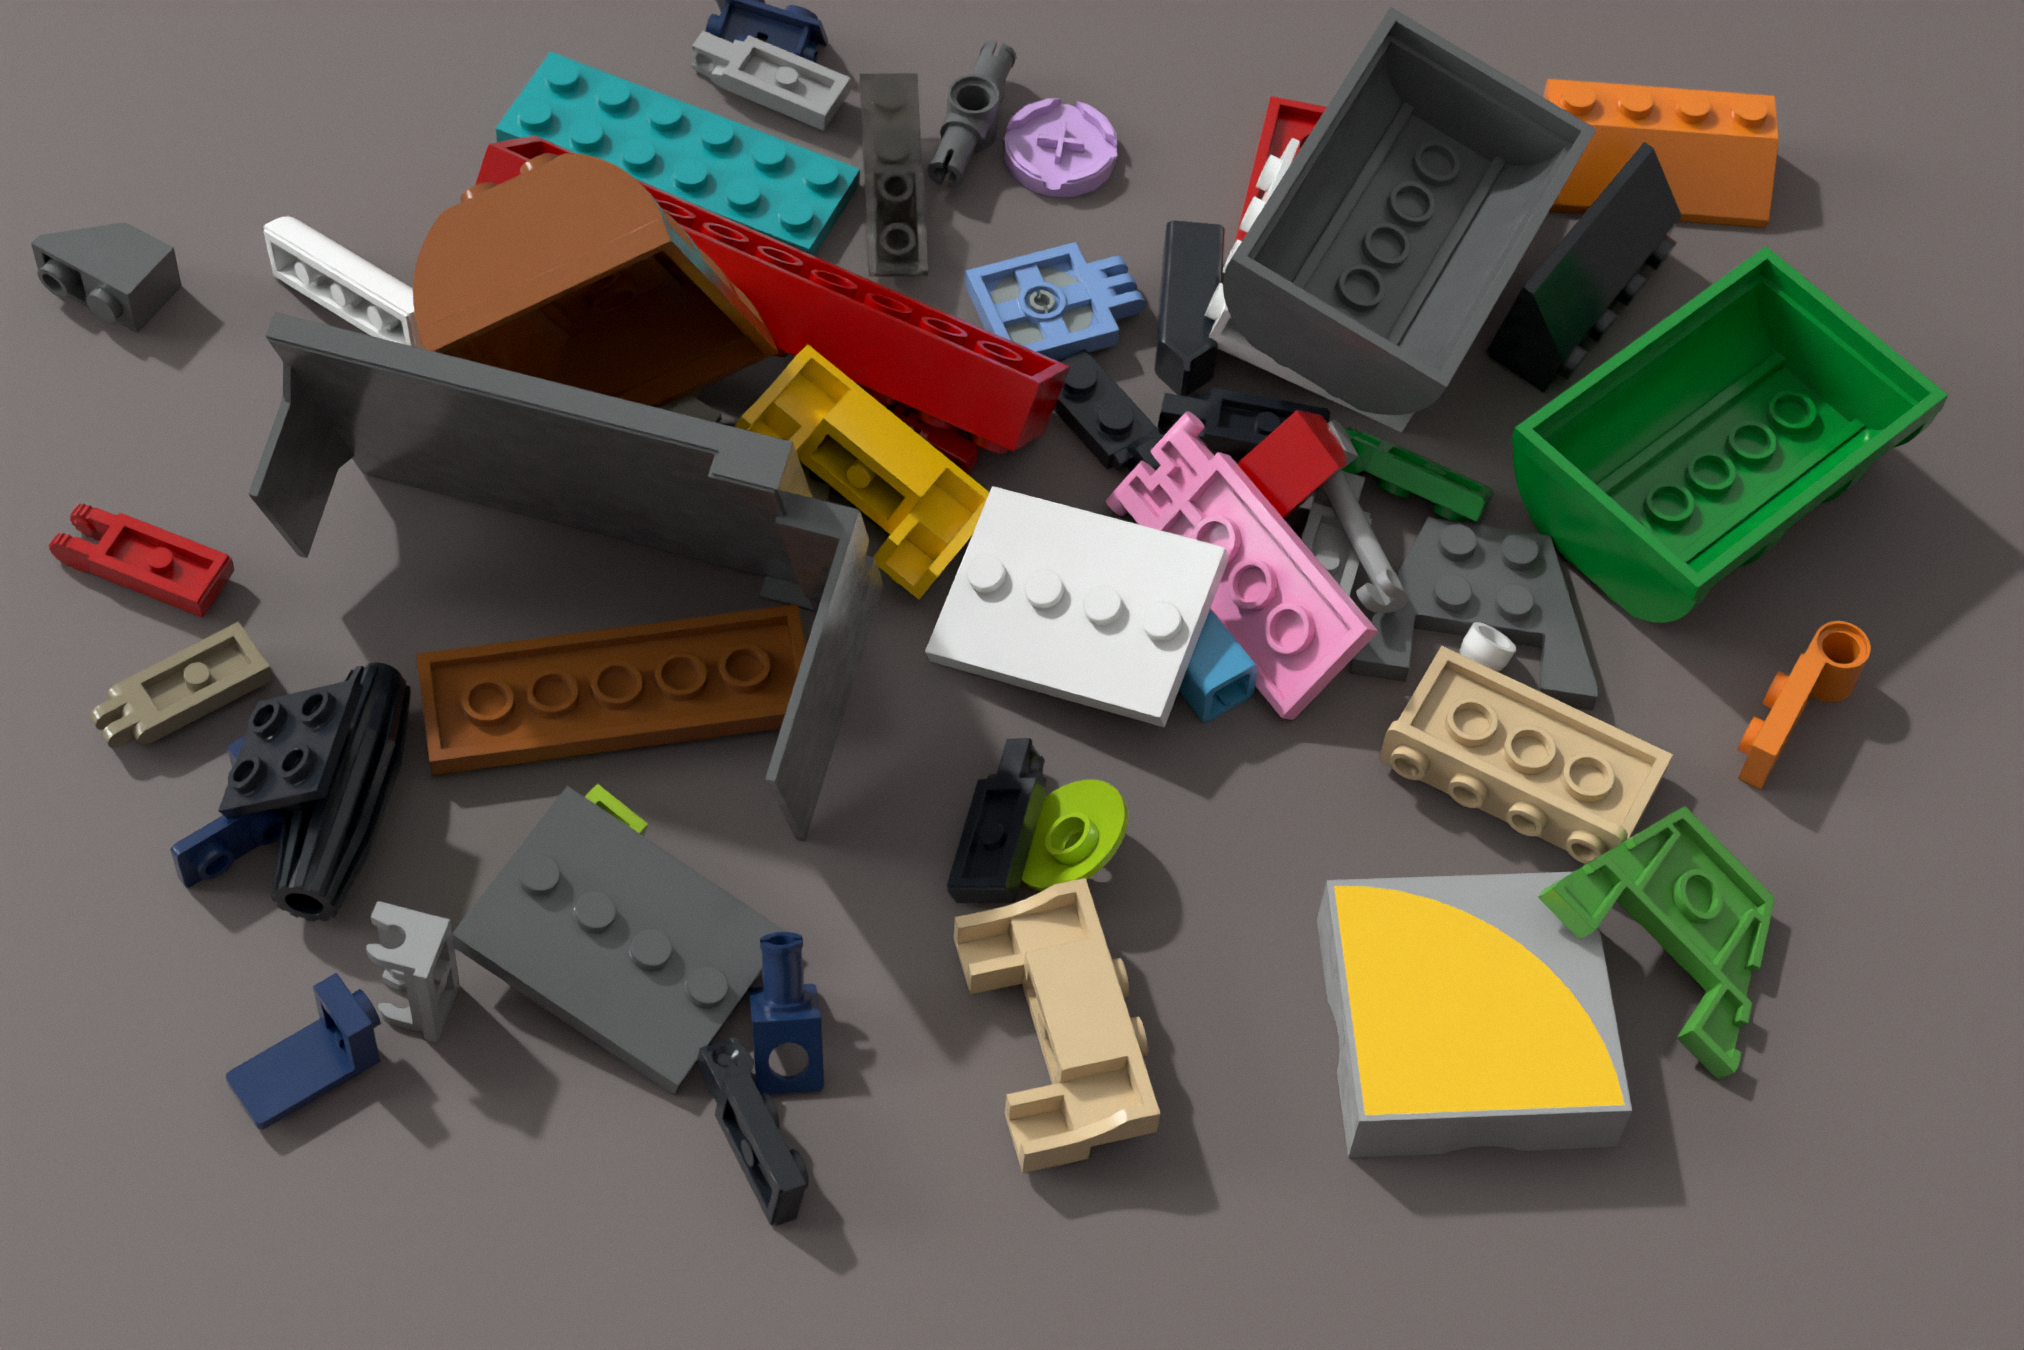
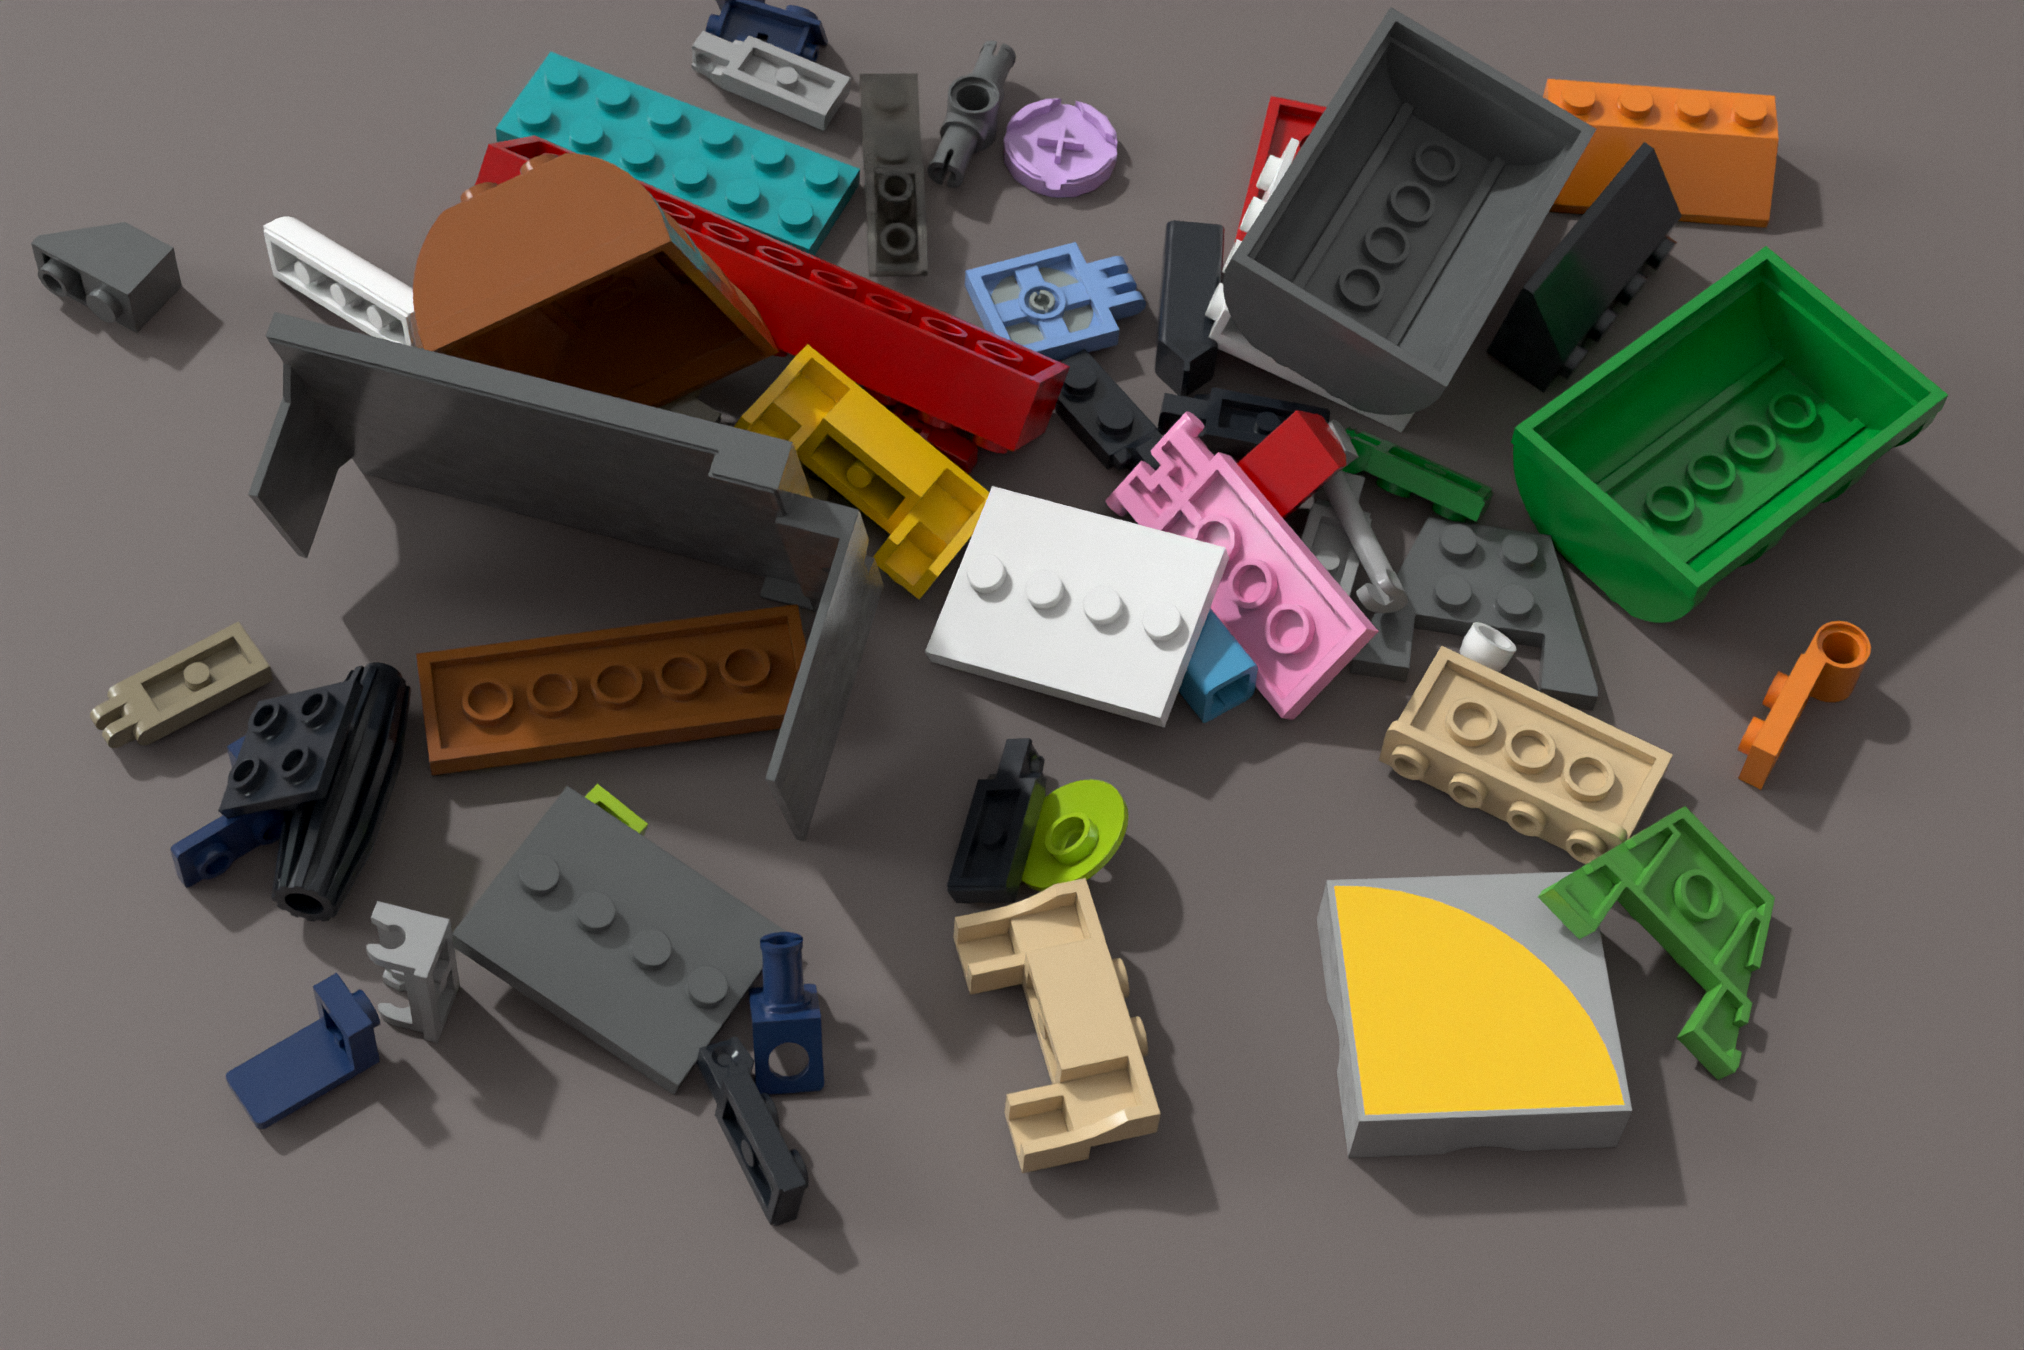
red hinge [48,503,235,618] -> none

